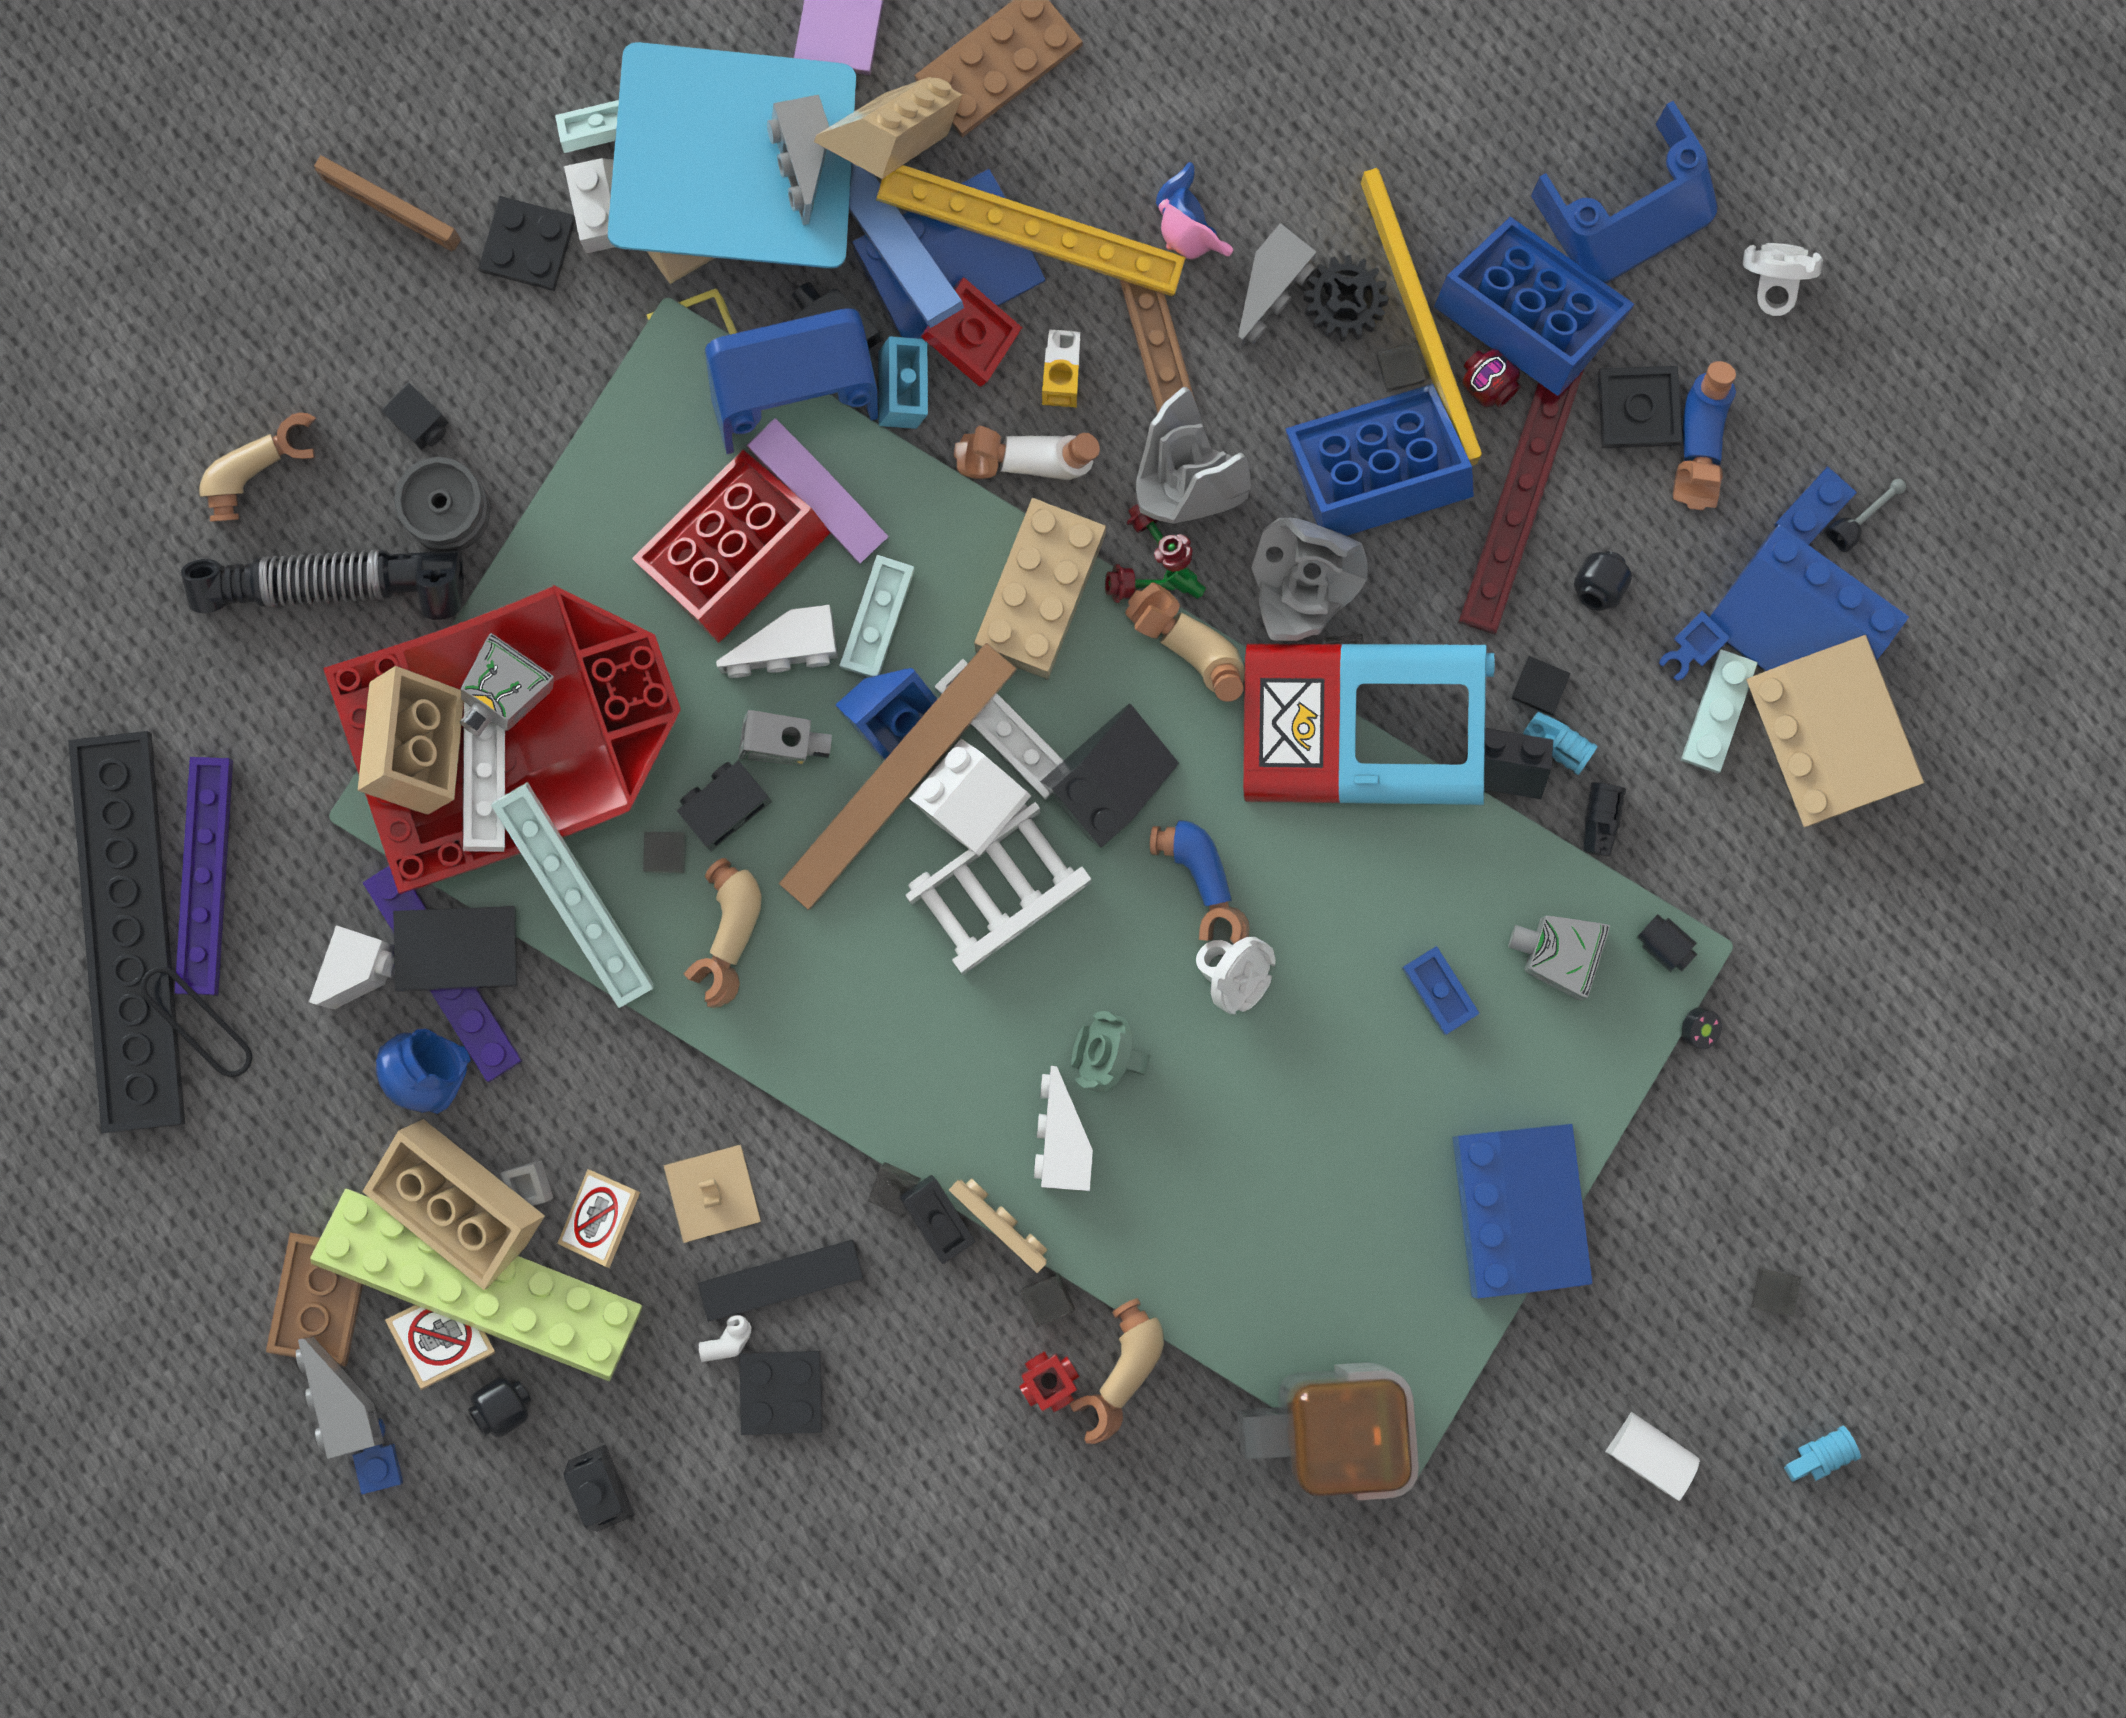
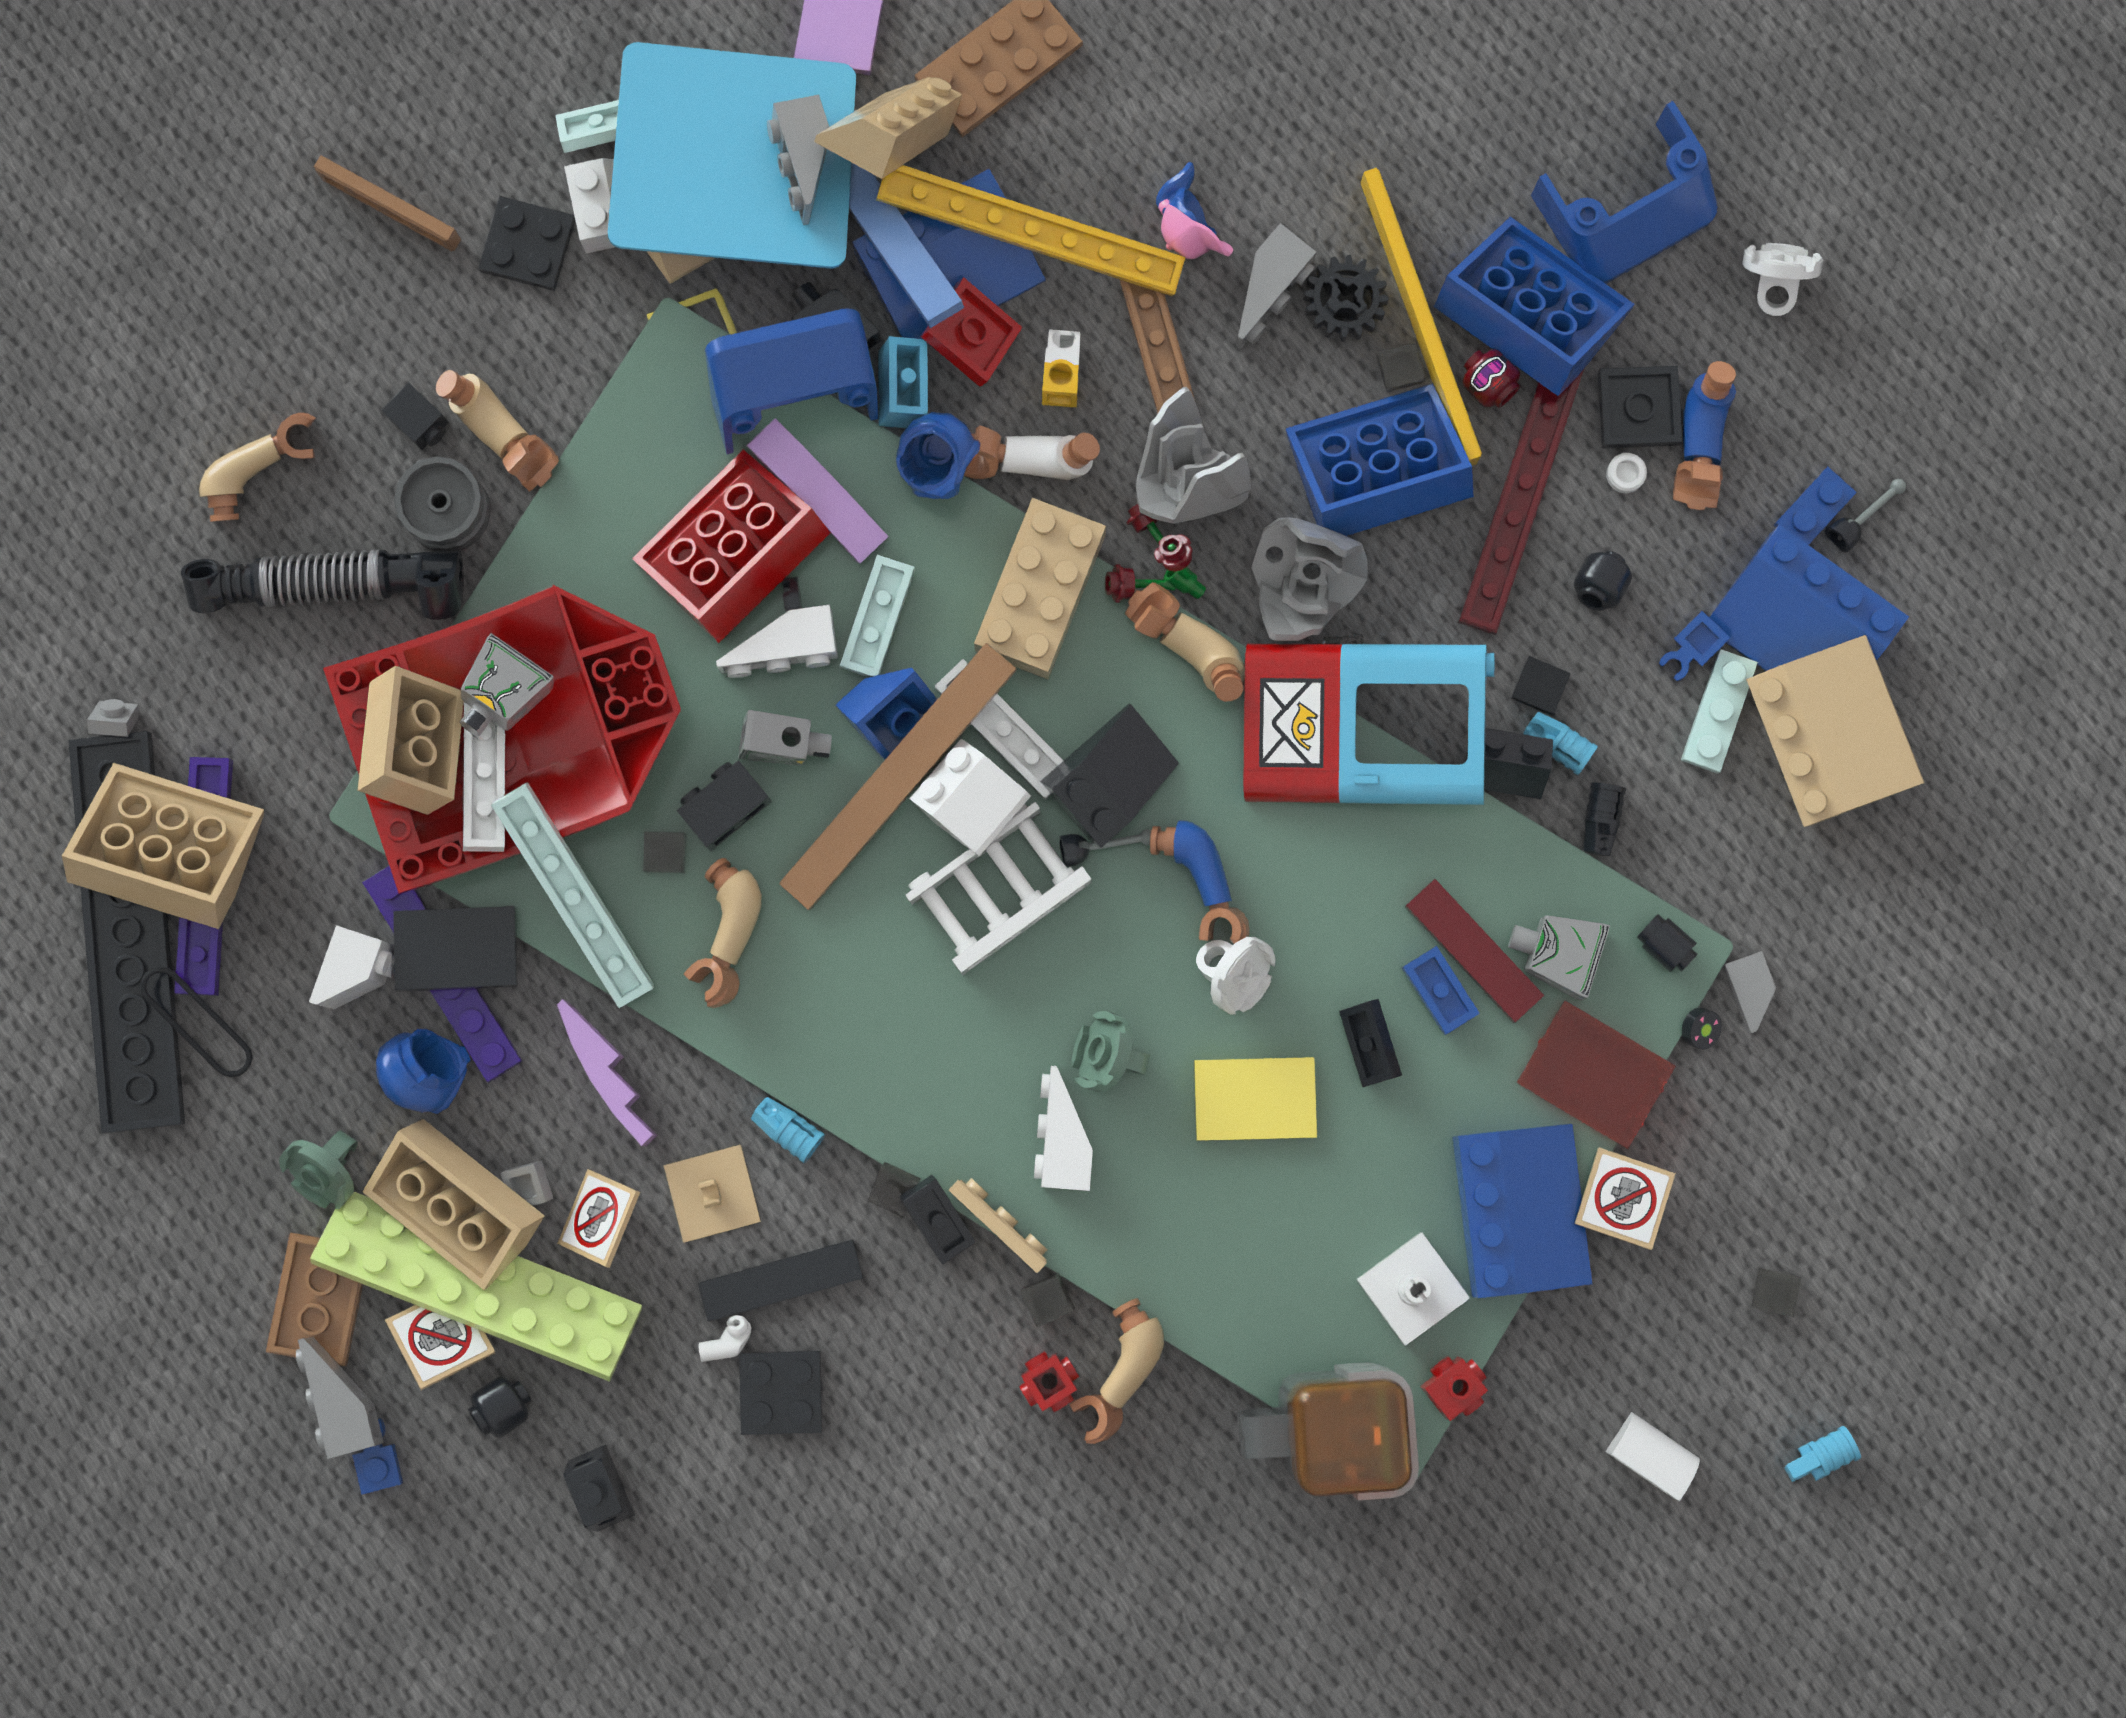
none -> tan slope [62,763,264,929]
none -> light grey plate [87,699,139,737]
none -> sand green tile [279,1130,358,1209]
none -> piece [436,370,559,492]
none -> lavender slope [557,999,657,1147]
none -> medium azure hinge [751,1097,825,1163]
none -> black tile [782,576,802,612]
none -> blue helmet [896,412,980,499]
none -> hinge [1059,829,1151,867]
none -> light yellow tile [1194,1057,1317,1141]
none -> black plate [1339,999,1402,1087]
none -> white tile [1356,1232,1470,1346]
none -> dark red tile [1405,879,1545,1023]
none -> red brick [1420,1356,1488,1421]
none -> clear red piece [1516,1001,1676,1149]
none -> piece [1574,1147,1676,1250]
none -> white tile [1606,453,1647,493]
none -> light grey tile [1723,951,1776,1034]

